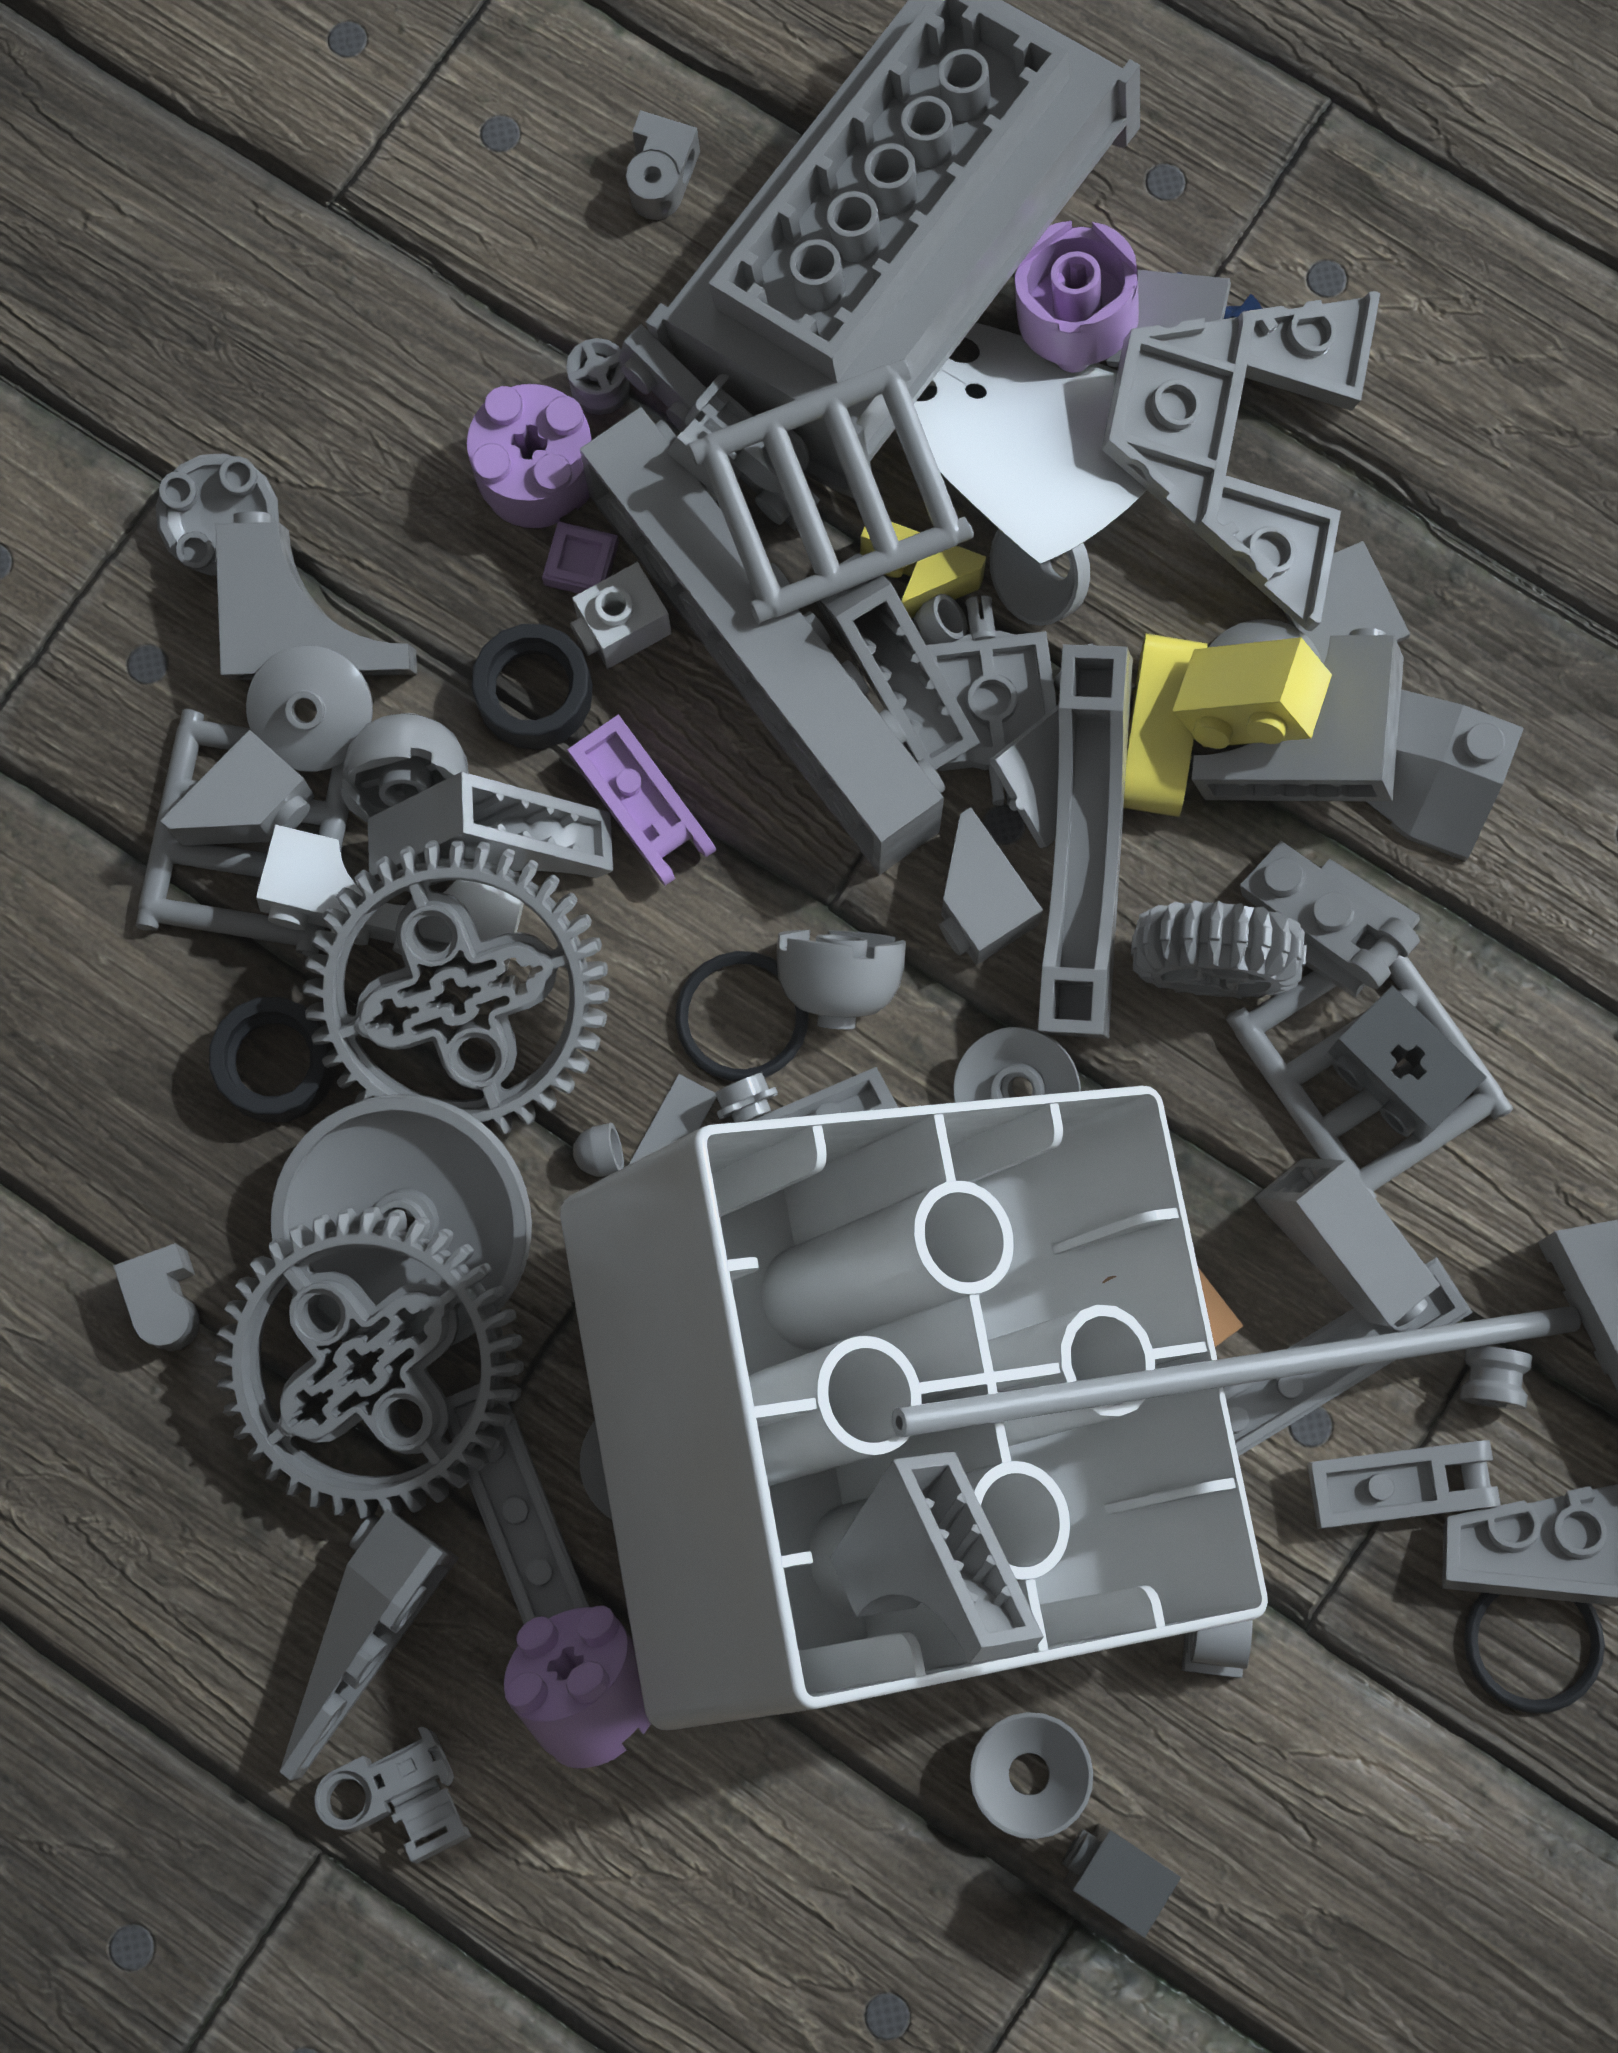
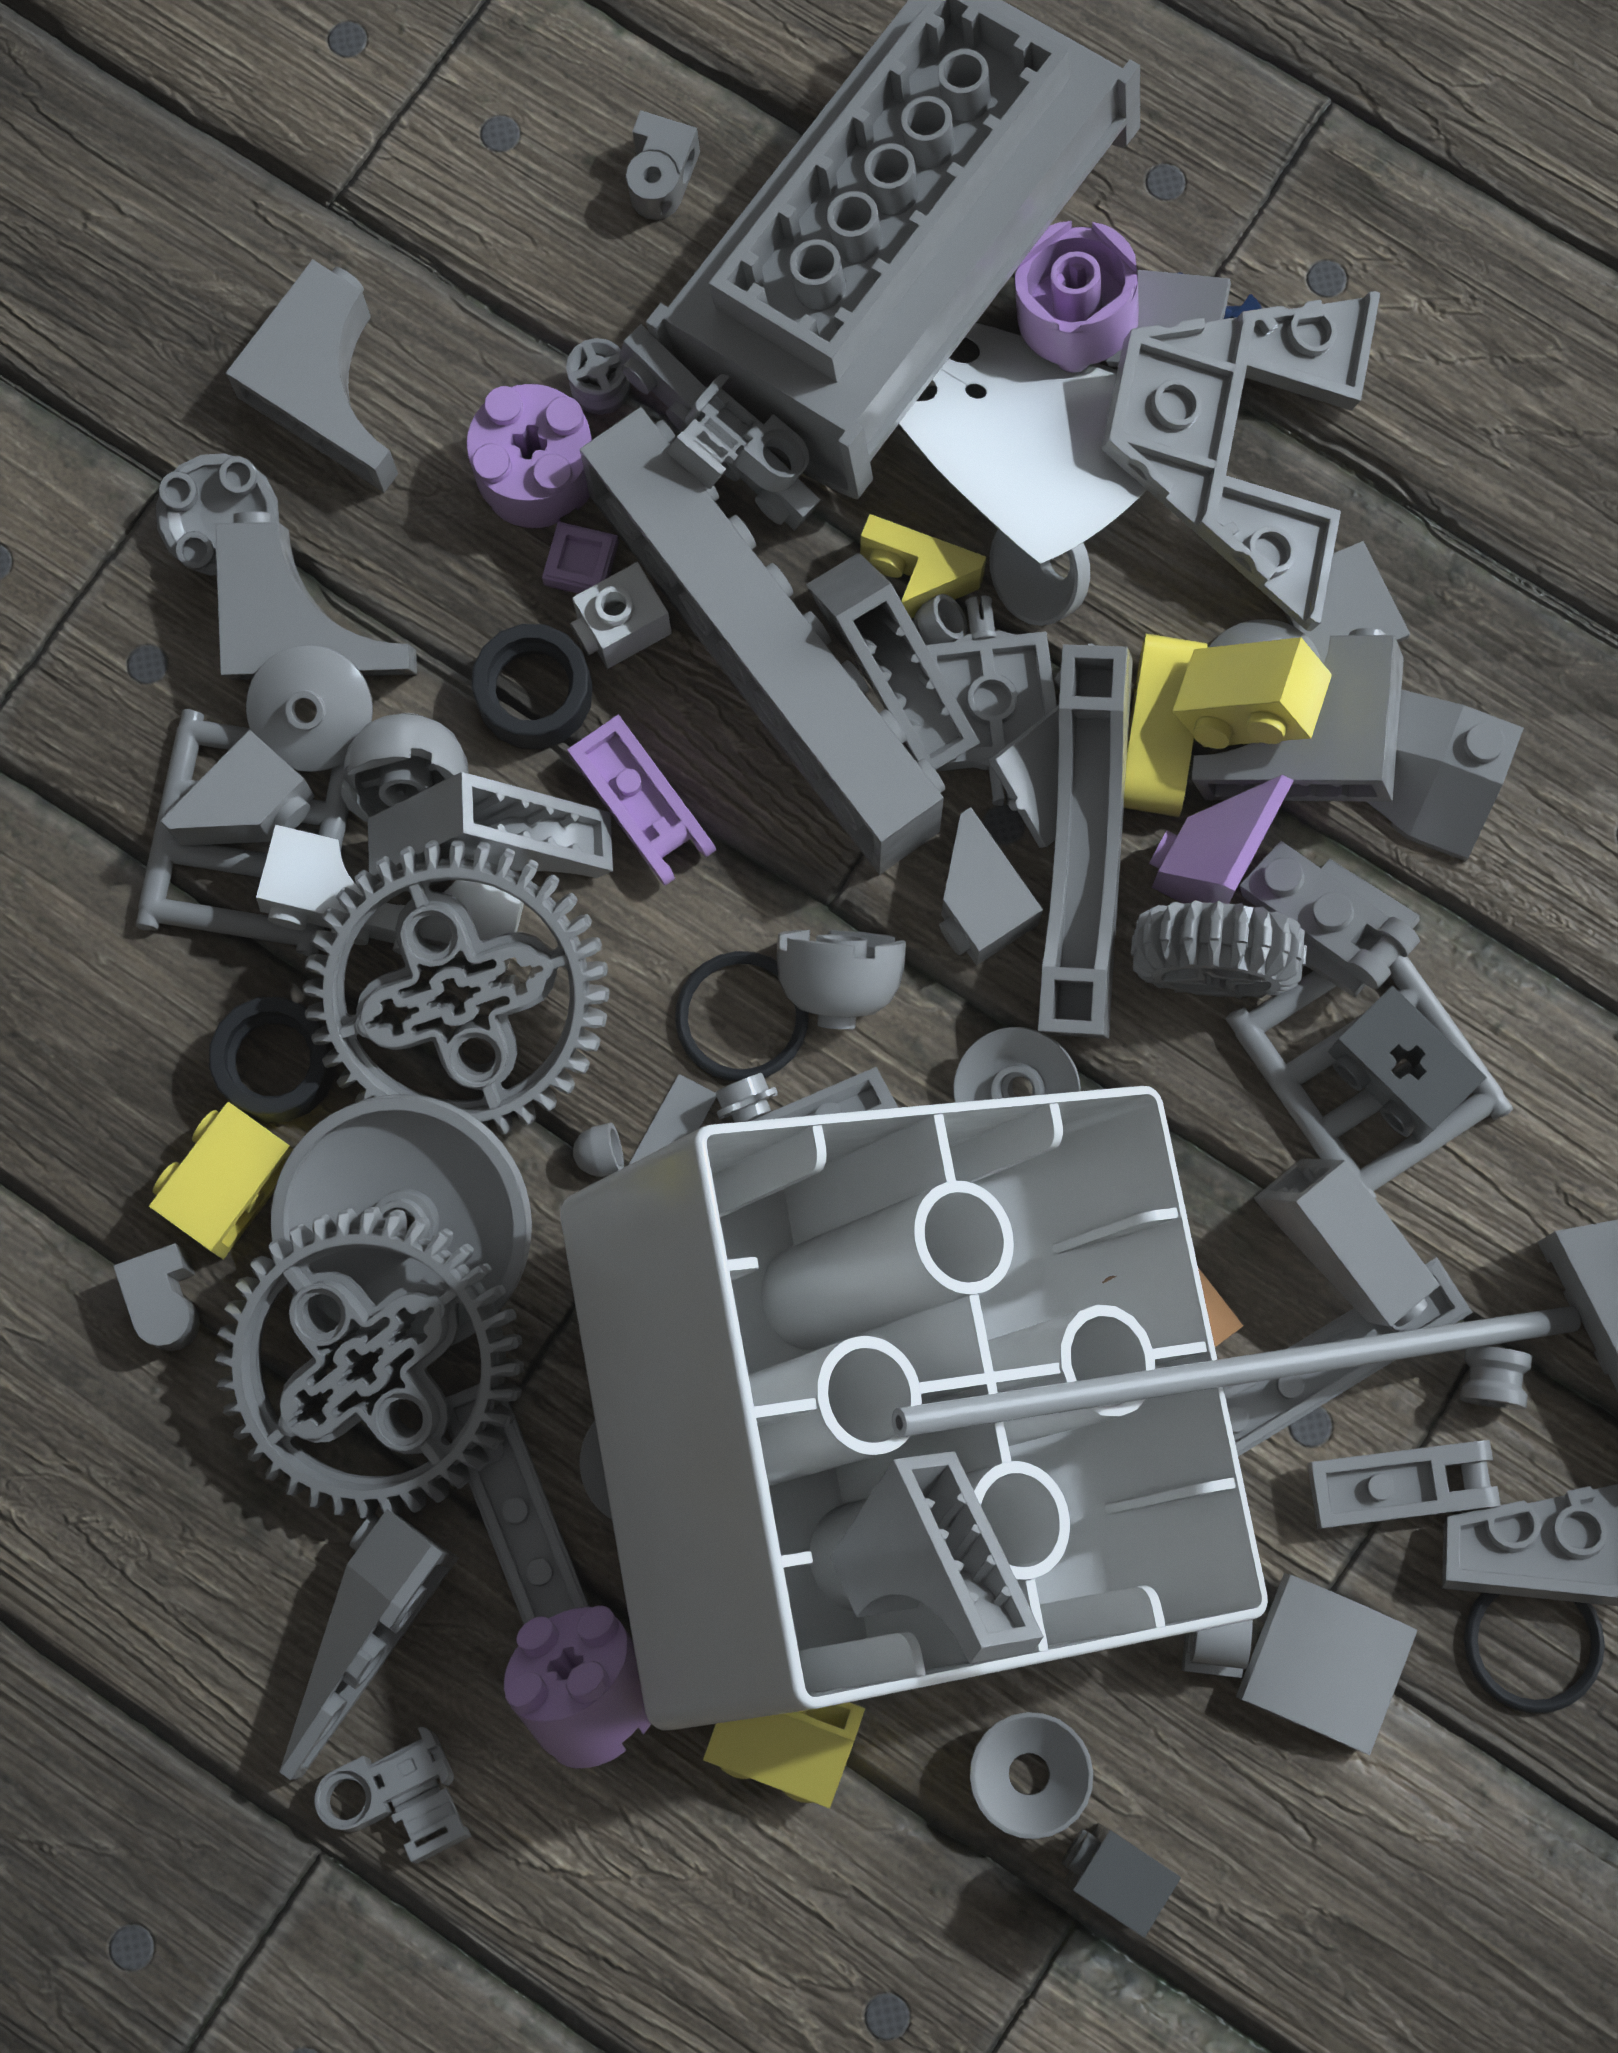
light grey bar [687,359,974,623] -> none
none -> light yellow brick [149,1102,293,1260]
none -> light grey arch [226,259,398,493]
none -> light yellow brick [703,1702,865,1809]
none -> lavender slope [1149,775,1294,904]
none -> light grey slope [1236,1573,1418,1755]

